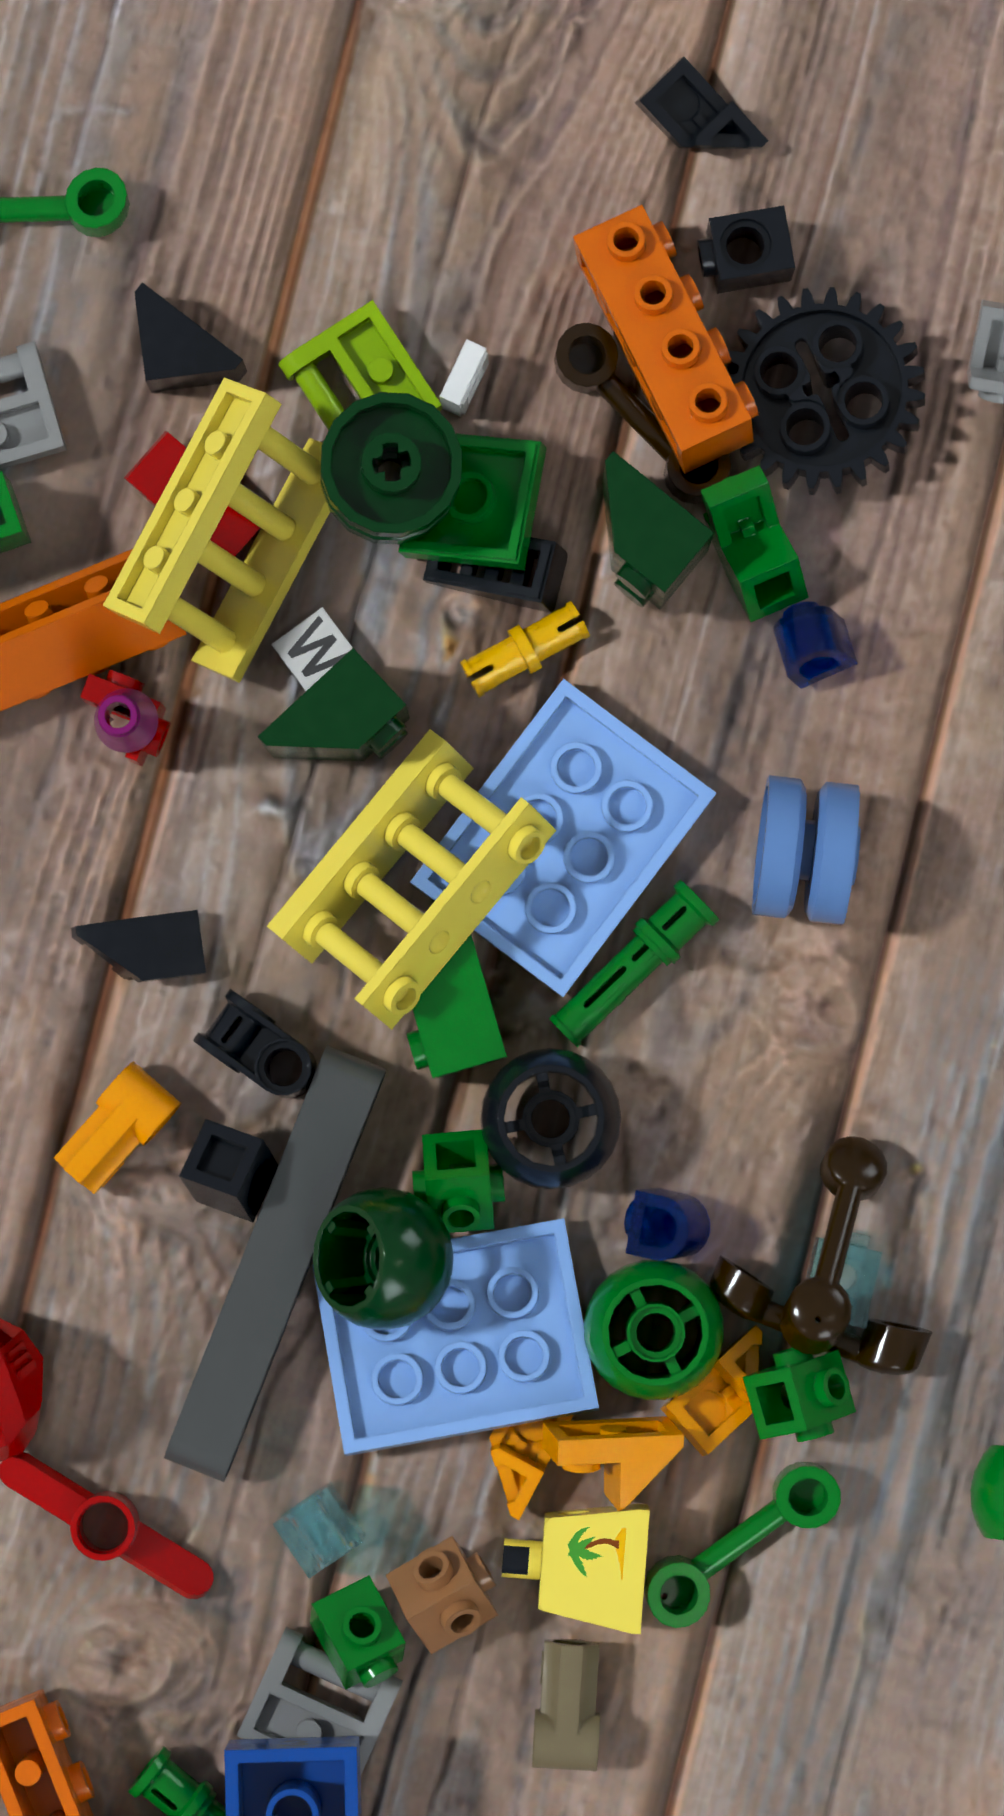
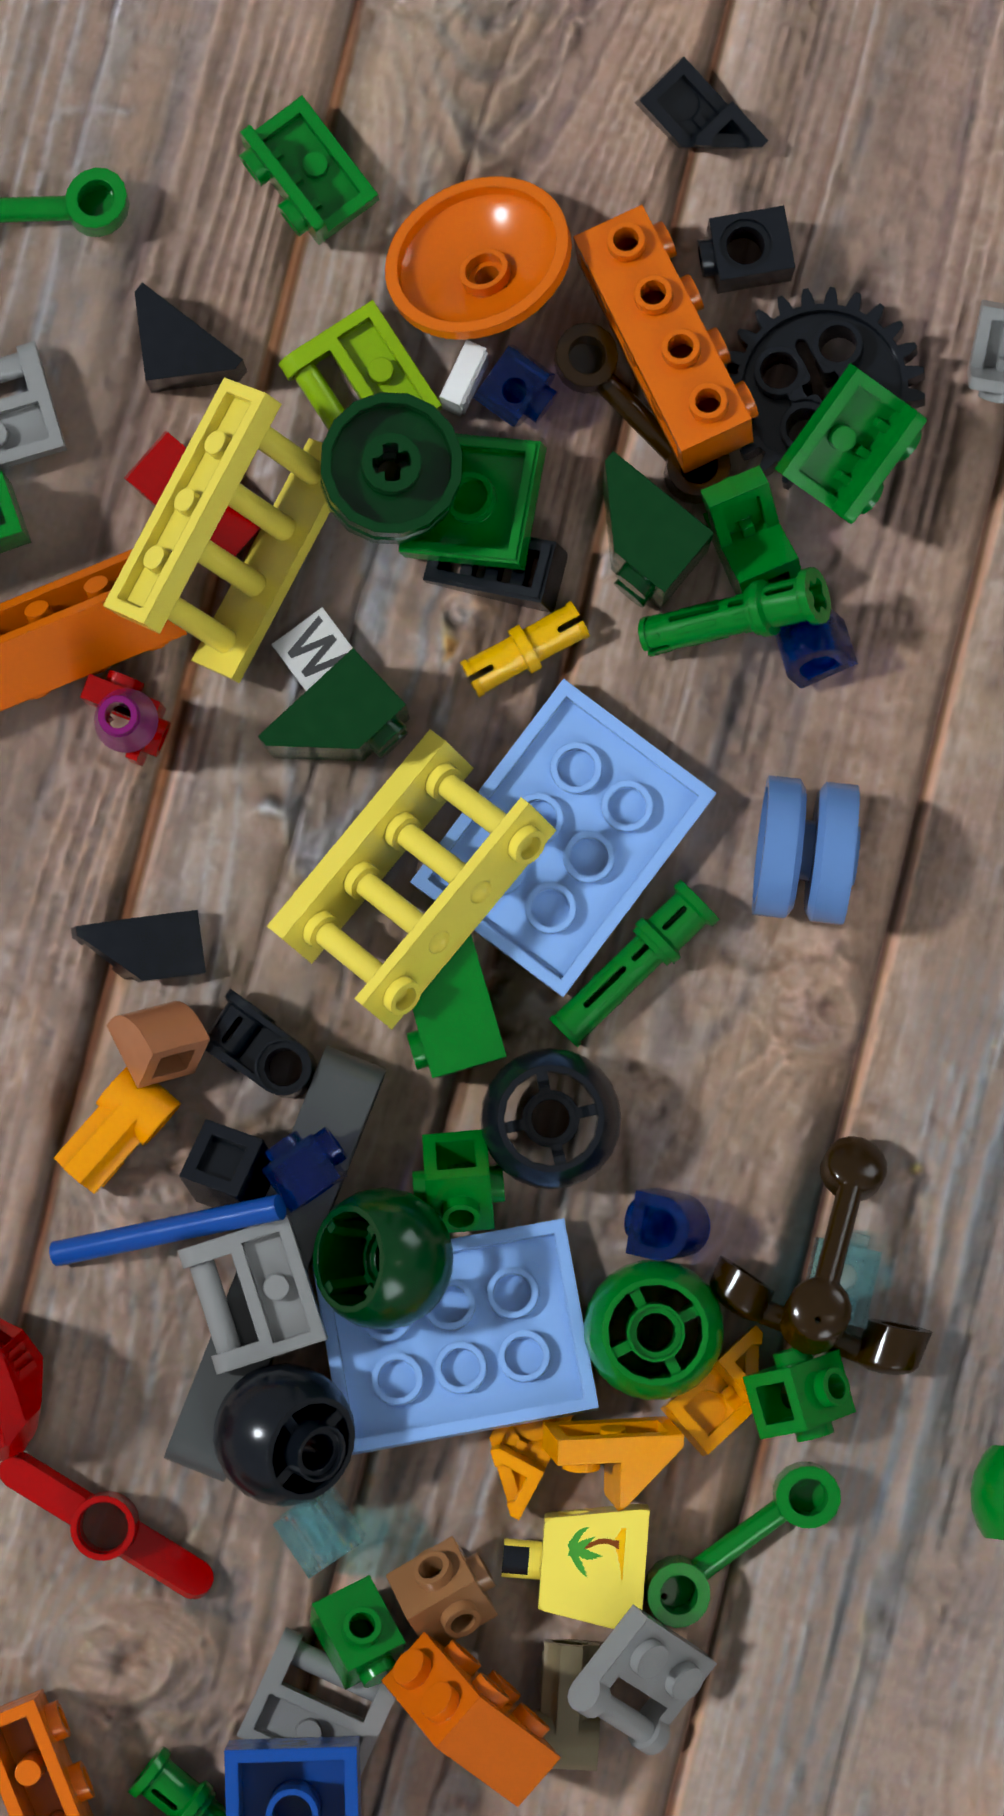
none -> blue bar [49,1194,286,1266]
none -> nougat brick [107,1001,210,1089]
none -> light grey plate [177,1215,328,1375]
none -> black wheel [213,1363,355,1507]
none -> green bracket [239,95,379,245]
none -> clear blue plate [262,1126,348,1214]
none -> orange brick [381,1631,561,1807]
none -> orange dish [385,176,572,340]
none -> clear blue plate [473,345,558,427]
none -> light grey plate [567,1604,717,1755]
none -> green pin [638,567,831,657]
none -> green bracket [774,363,927,524]

